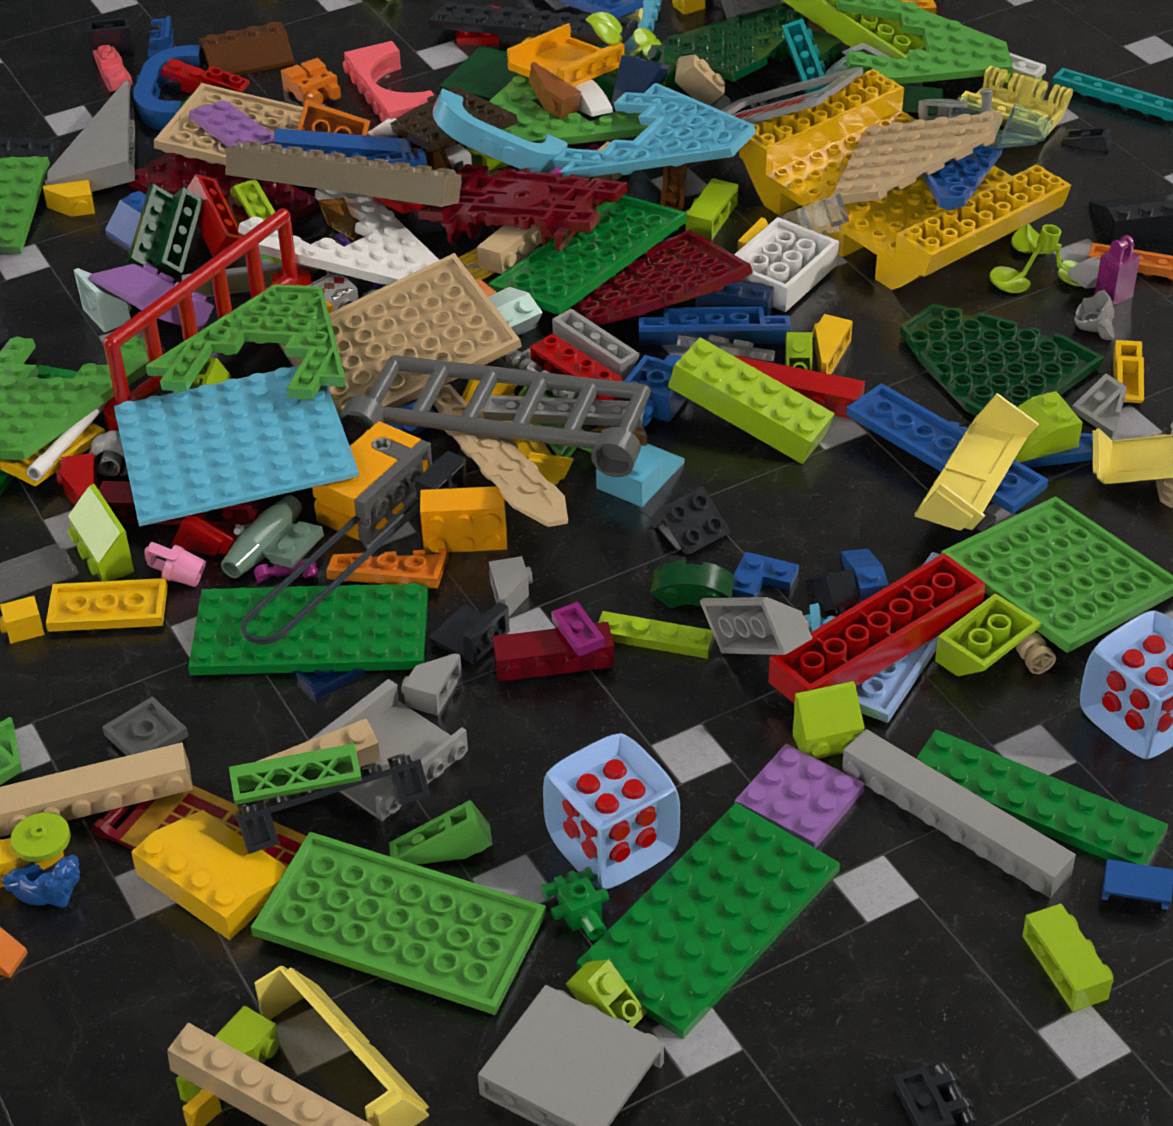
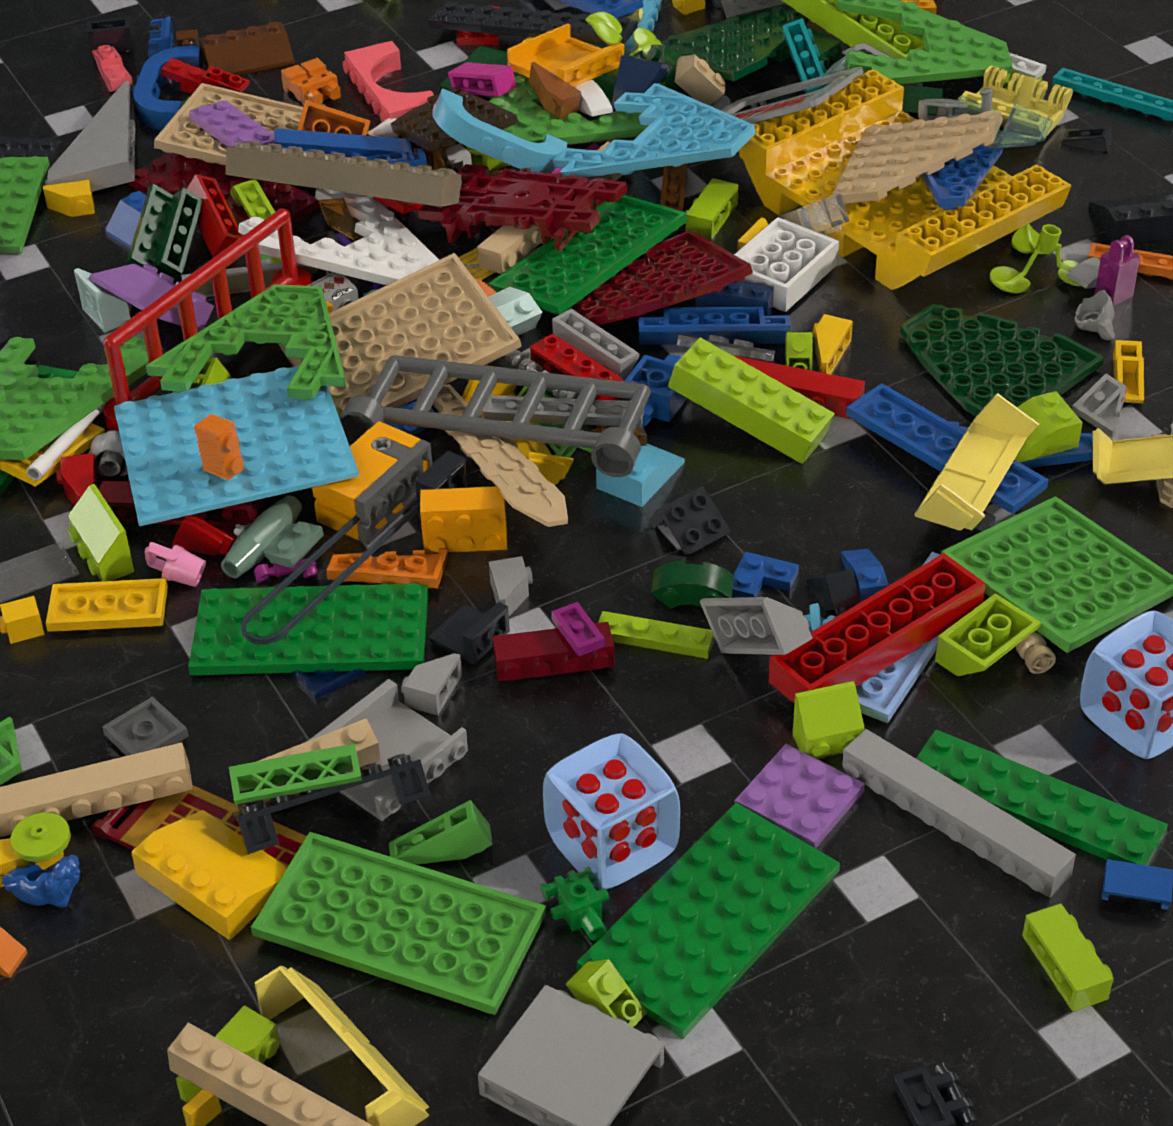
none -> reddish brown plate [176,29,200,46]
none -> orange brick [193,414,244,480]
none -> dark pink brick [448,63,517,97]

